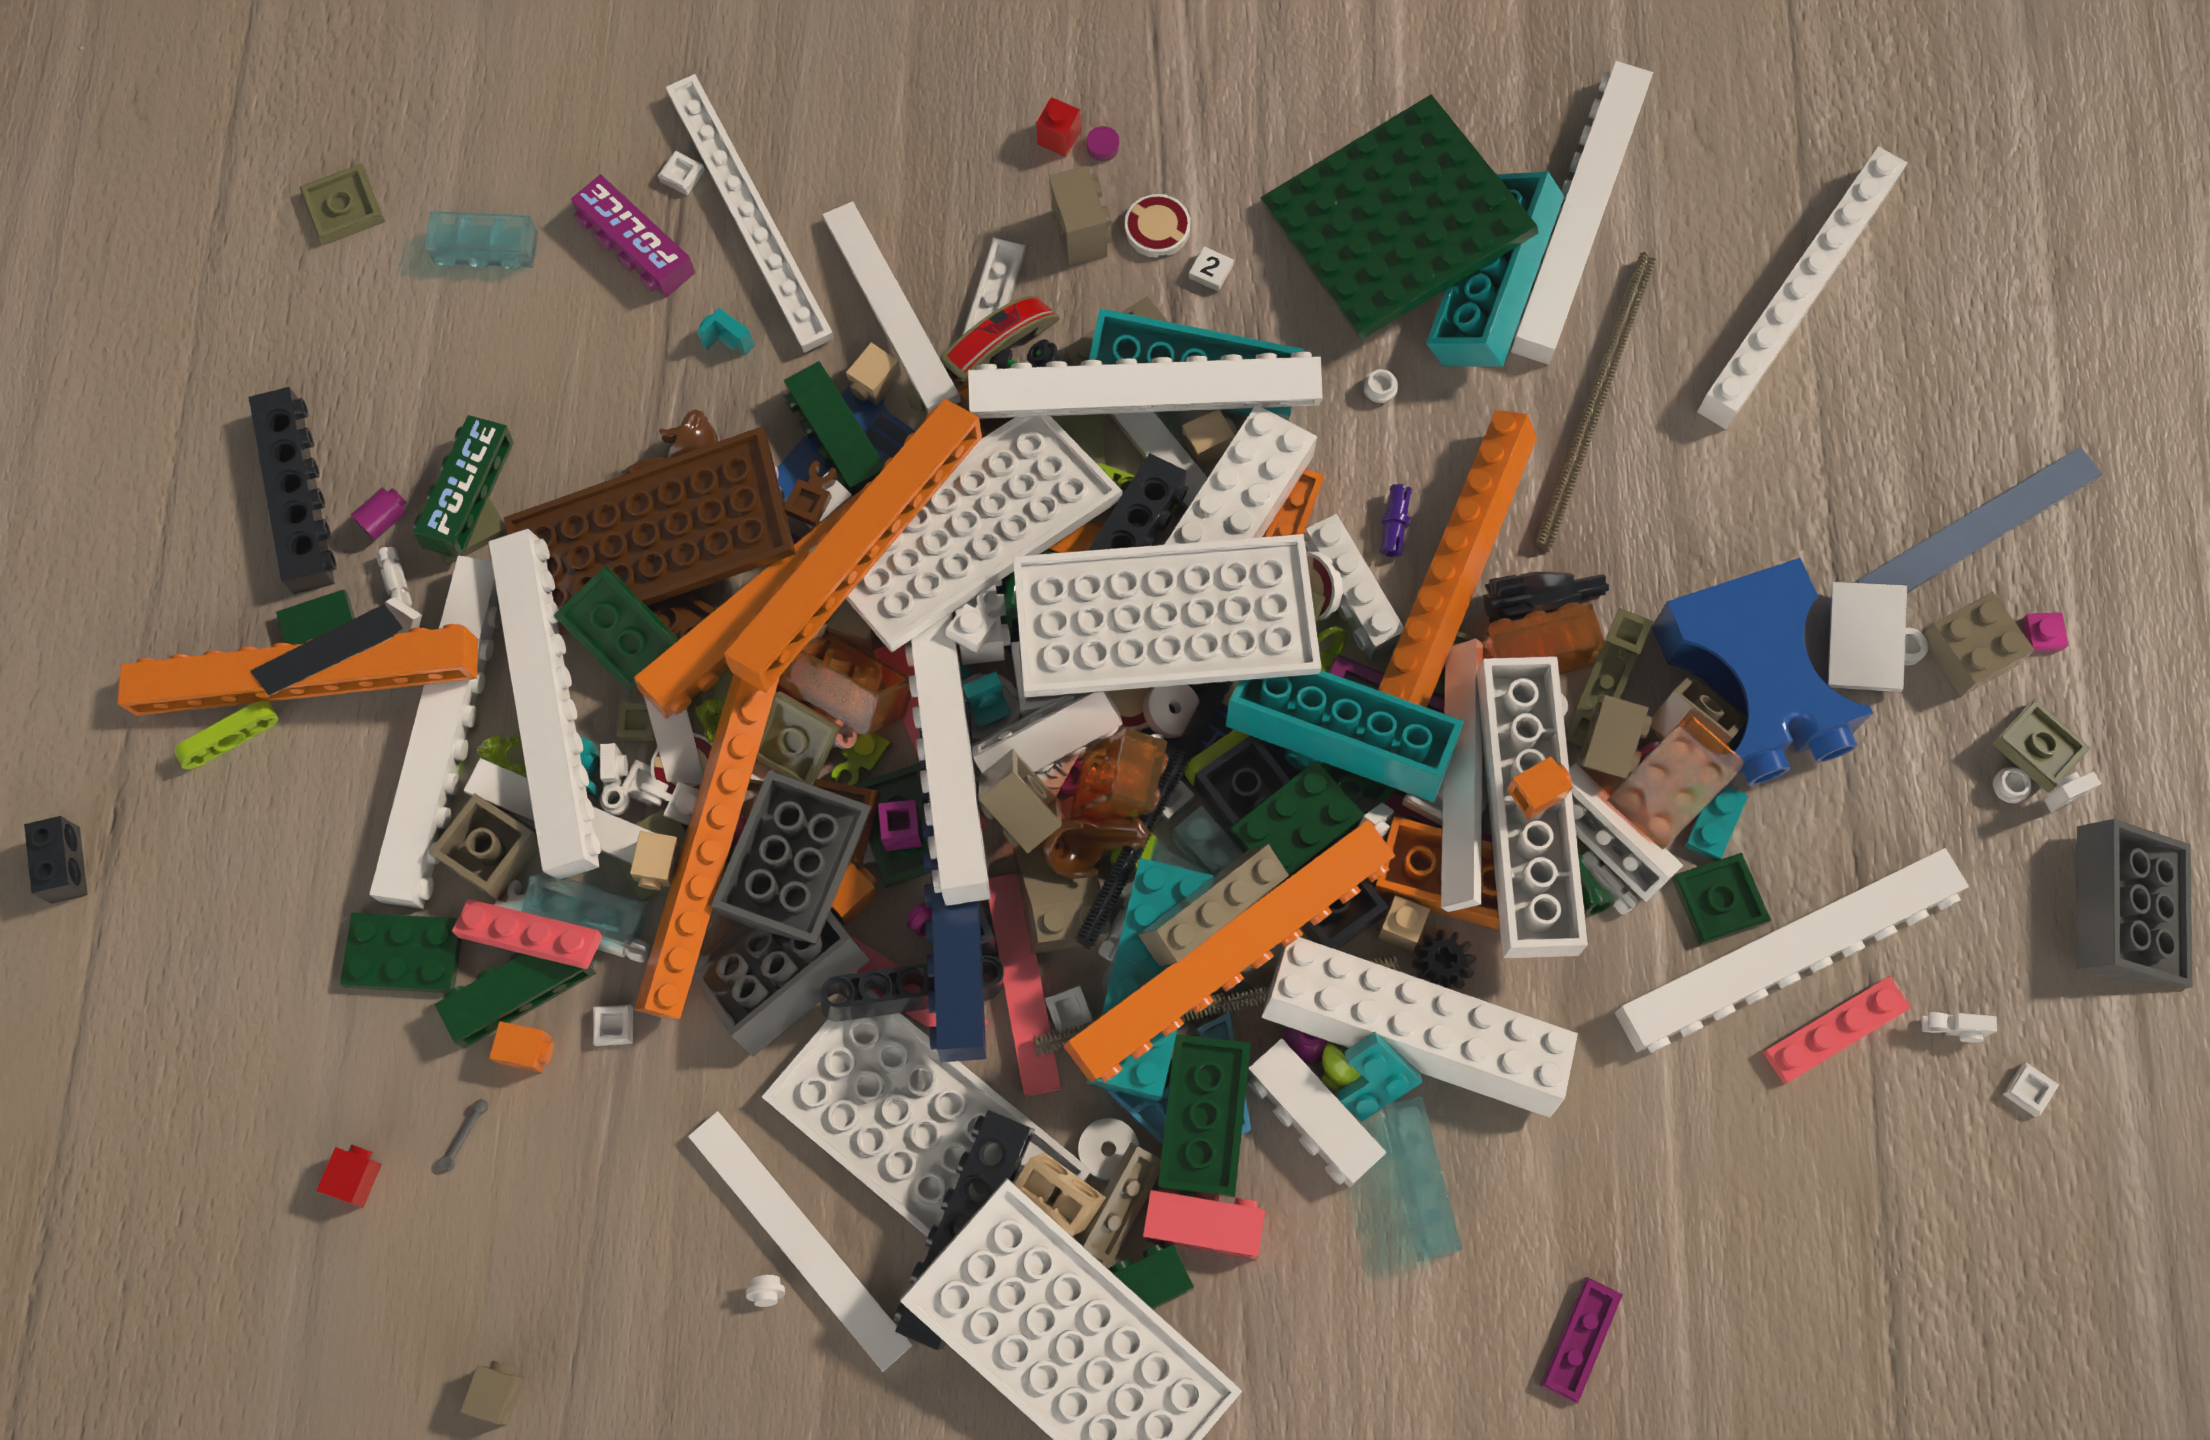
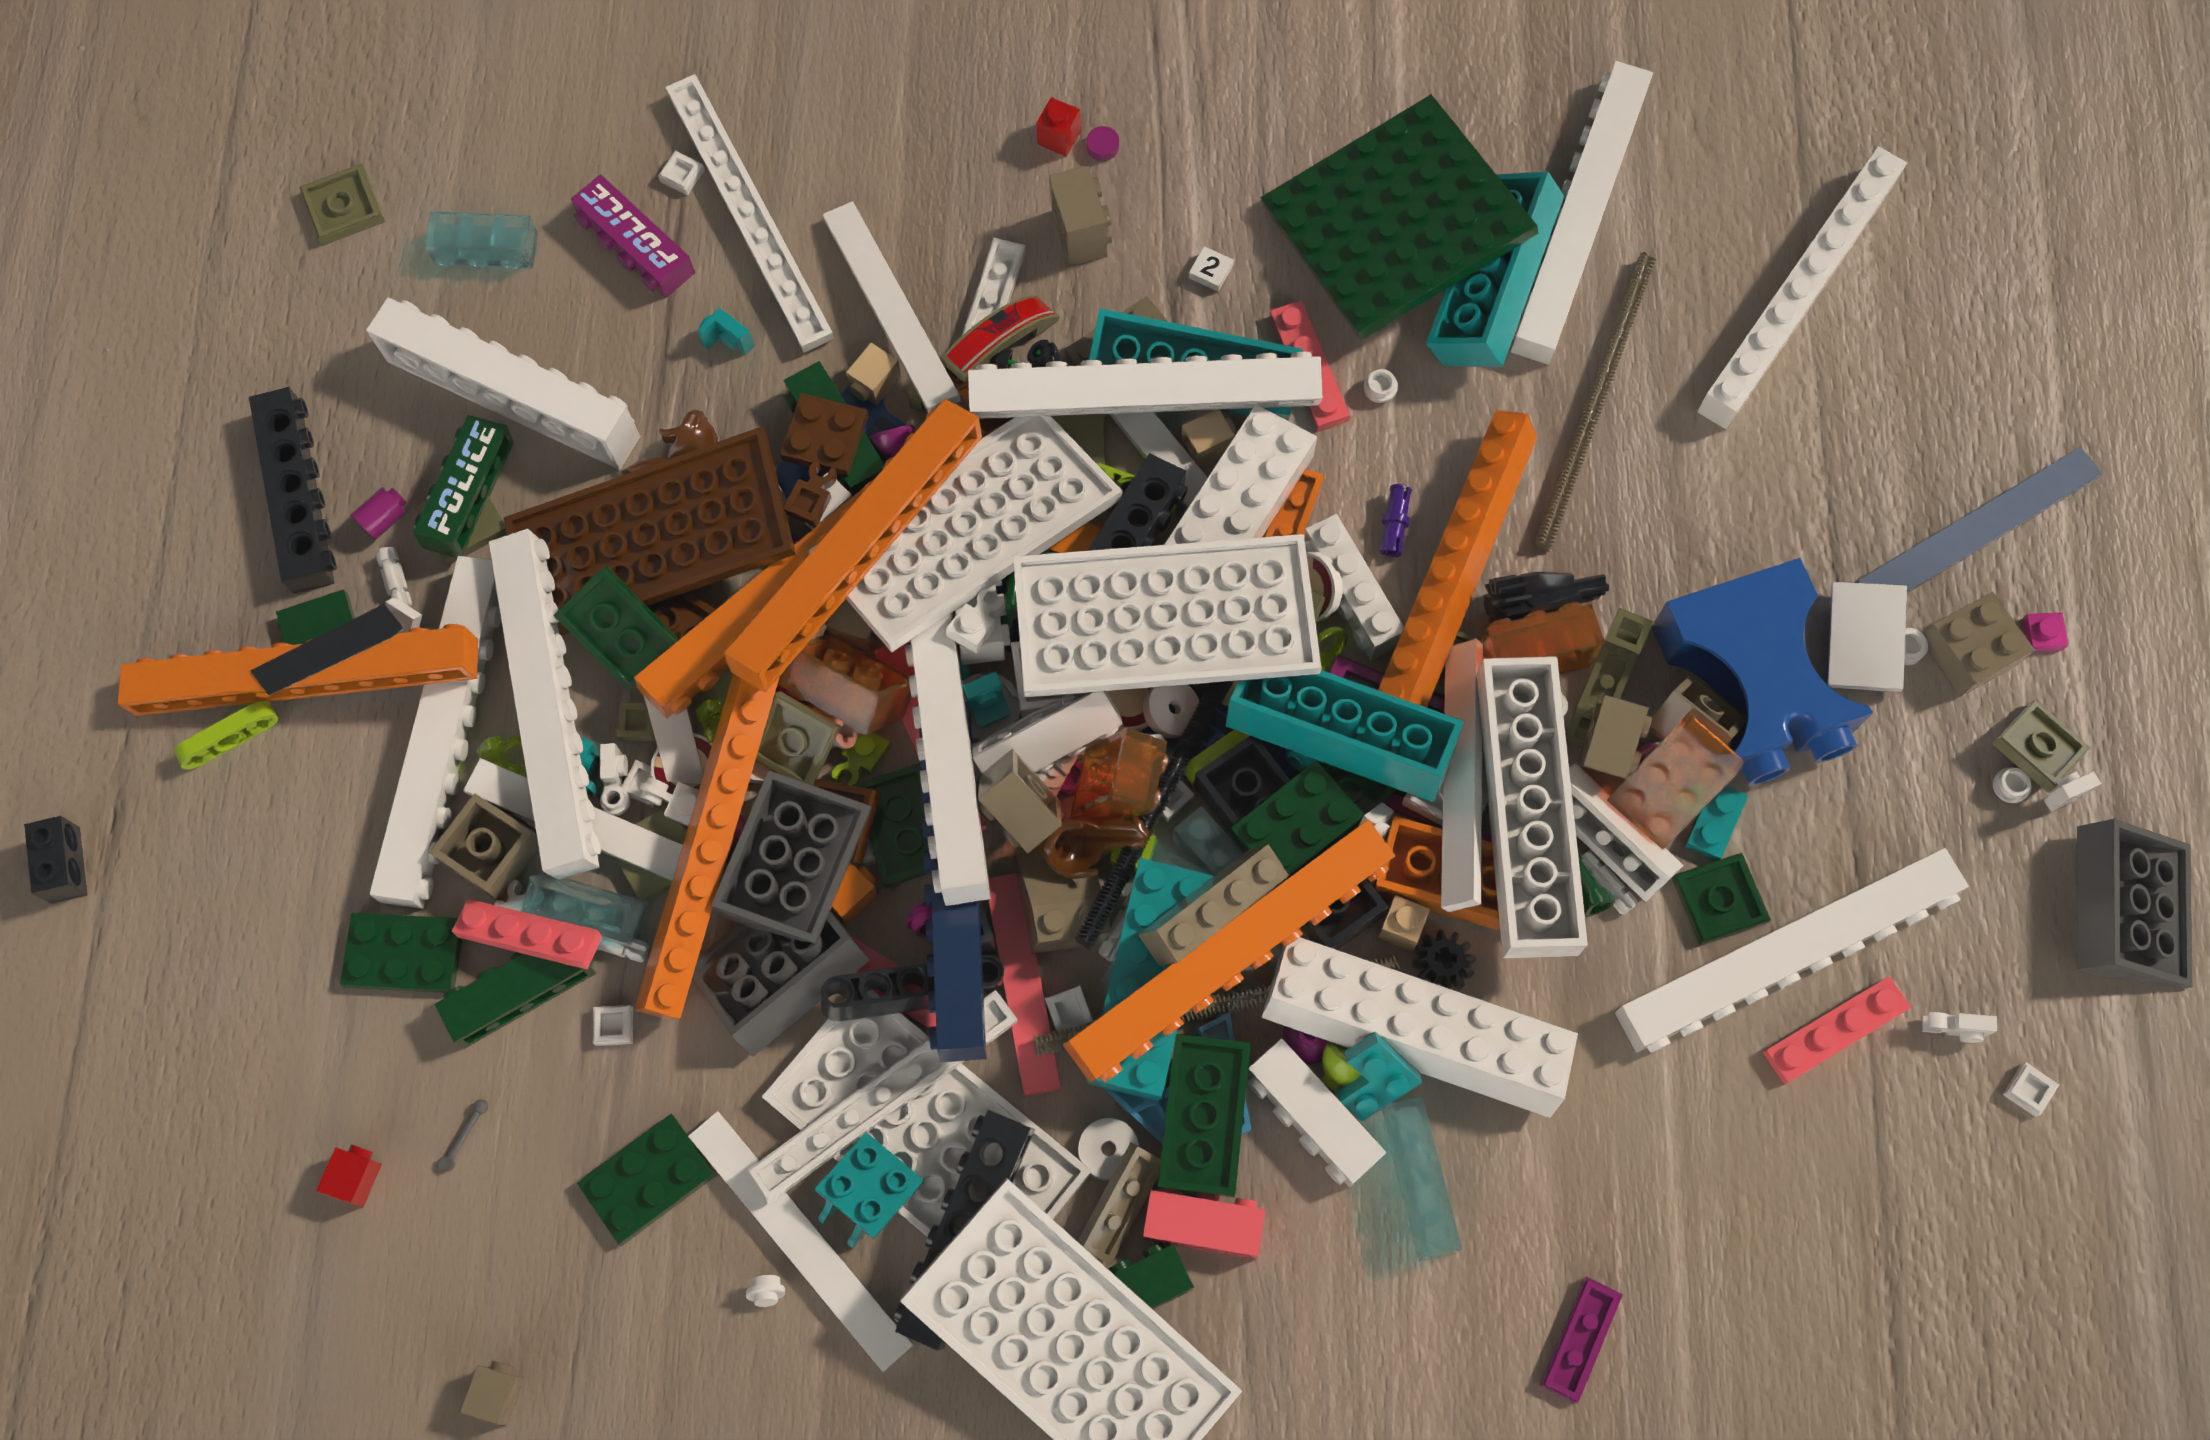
orange brick [489,1022,554,1073] -> none
tan brick [630,831,681,891] -> none
magenta brick [878,800,922,851] -> none
tan brick [1014,1152,1106,1236] -> none
tile [1125,194,1191,258] -> none
orange brick [1507,756,1573,820] -> none
none -> white brick [366,297,641,470]
none -> dark green plate [577,1113,716,1246]
none -> white tile [747,990,1018,1204]
none -> reddish brown plate [780,393,869,476]
none -> teal plate [815,1132,924,1249]
none -> magenta brick [869,425,916,460]
none -> coral plate [1269,300,1350,432]

